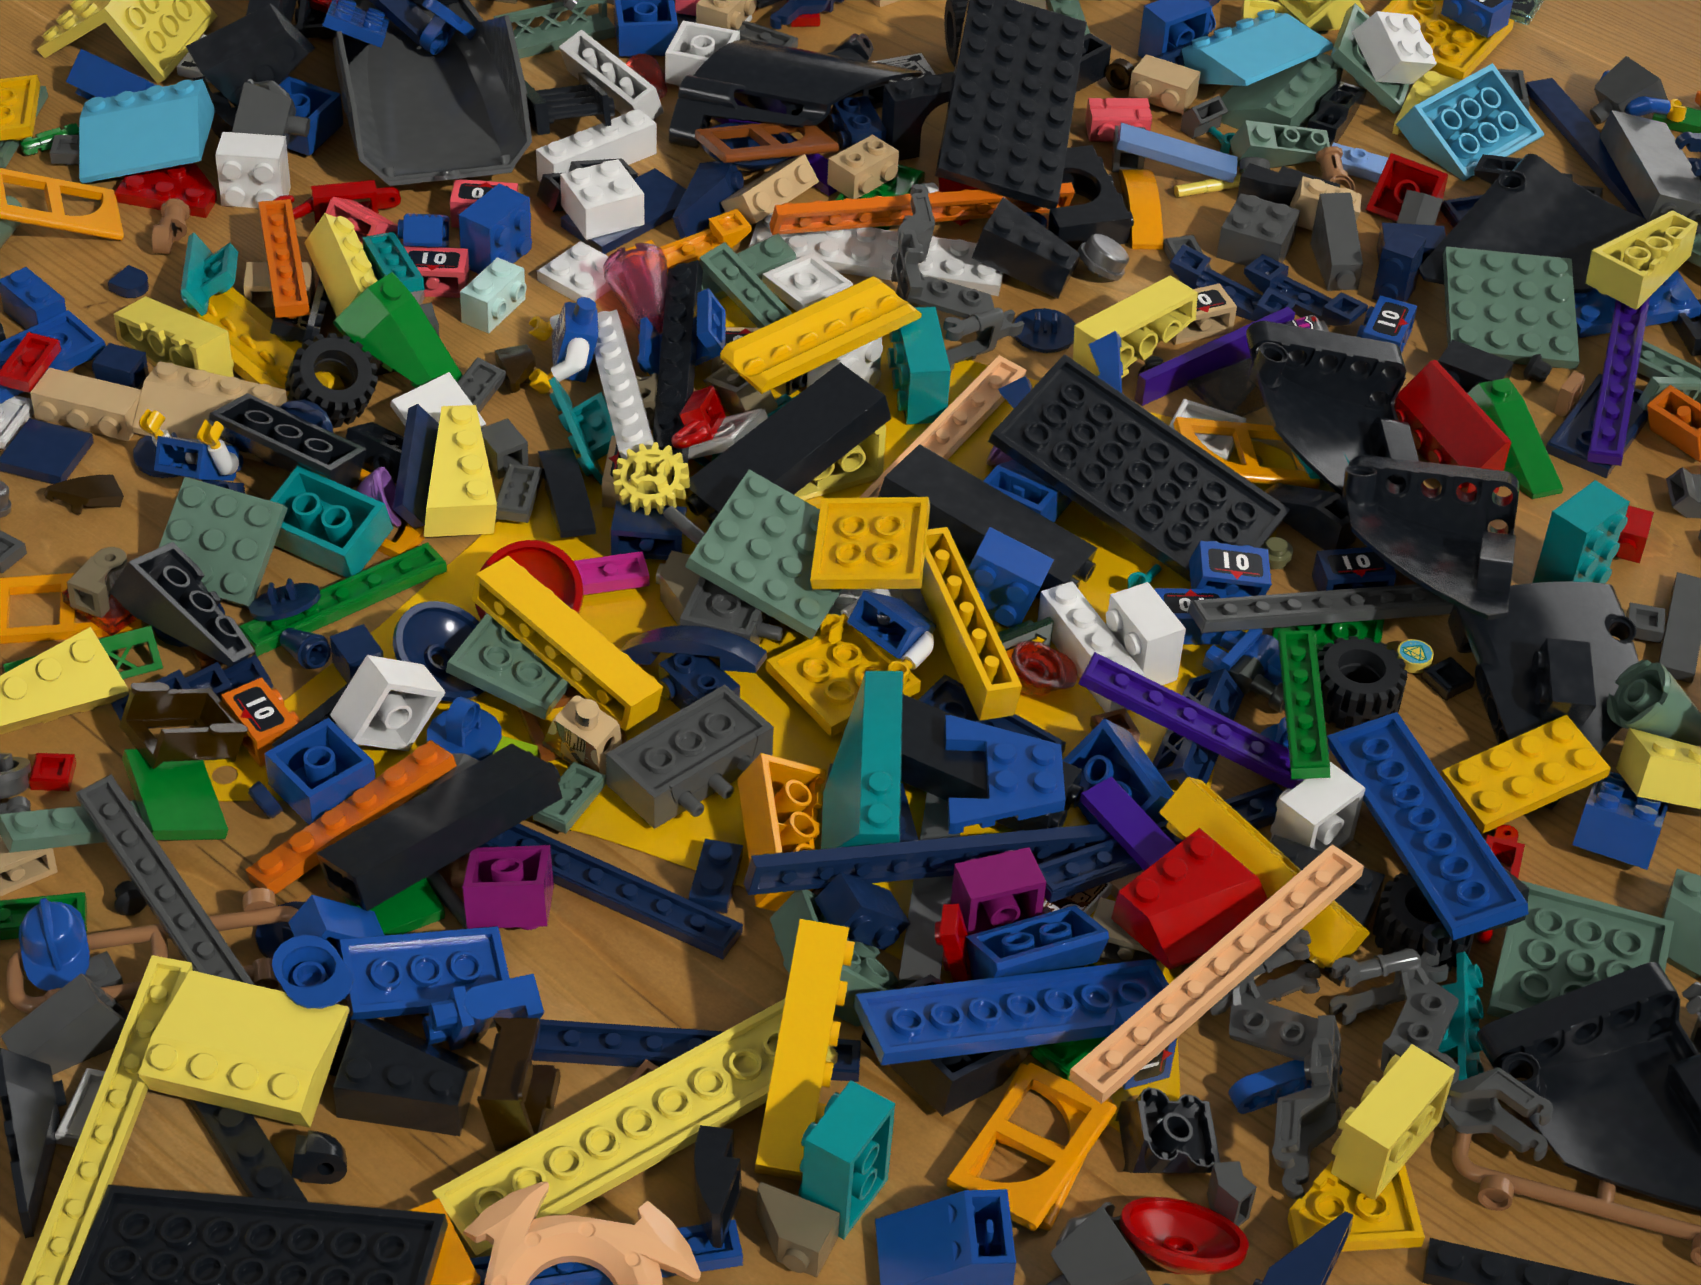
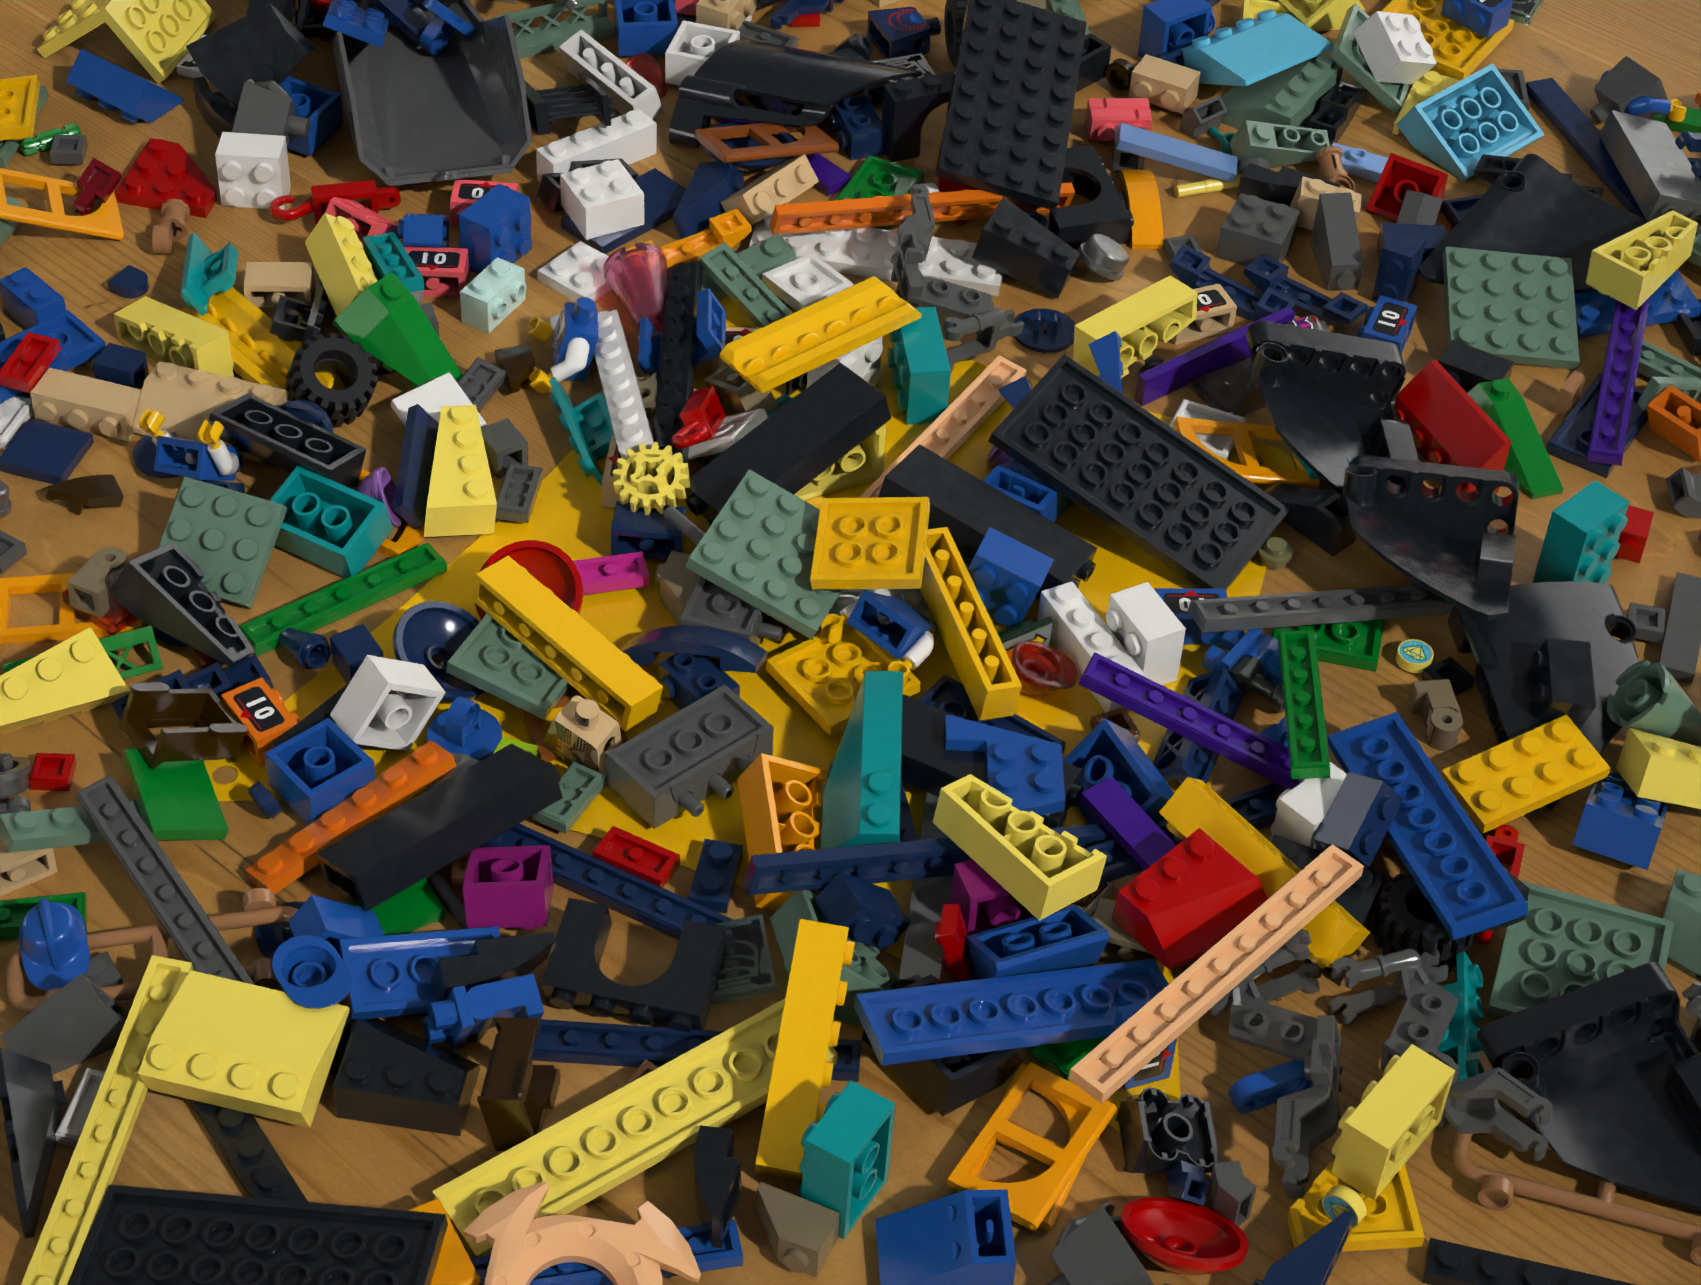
medium azure slope [79,79,216,184] -> none
black piece [114,881,147,915] -> none
dark blue piece [249,578,321,621] -> none
orange plate [258,199,310,319] -> none
black piece [292,1130,347,1184] -> none
black bracket [345,422,404,484] -> none
black slope [538,447,596,538] -> none
tan brick [827,134,899,199] -> none
teal hand [1127,564,1162,589] -> none
blue brick [1189,541,1272,598] -> none
dark blue brick [1312,547,1397,591] -> none
black tyre [1318,636,1407,730] -> none
black piece [1523,354,1552,382] -> none
none -> dark red plate [72,157,122,216]
none -> black slope [431,932,556,1002]
none -> black arch [541,898,728,1033]
none -> red plate [593,826,680,888]
none -> clear light blue tile [711,914,778,1005]
none -> dark blue torso [867,7,941,59]
none -> light yellow wedge [933,774,1107,921]
none -> dark blue piece [1167,1160,1211,1206]
none -> dark blue brick [1314,772,1404,867]
none -> light yellow tile [1322,1185,1367,1229]
none -> dark tan leg [1408,679,1463,751]

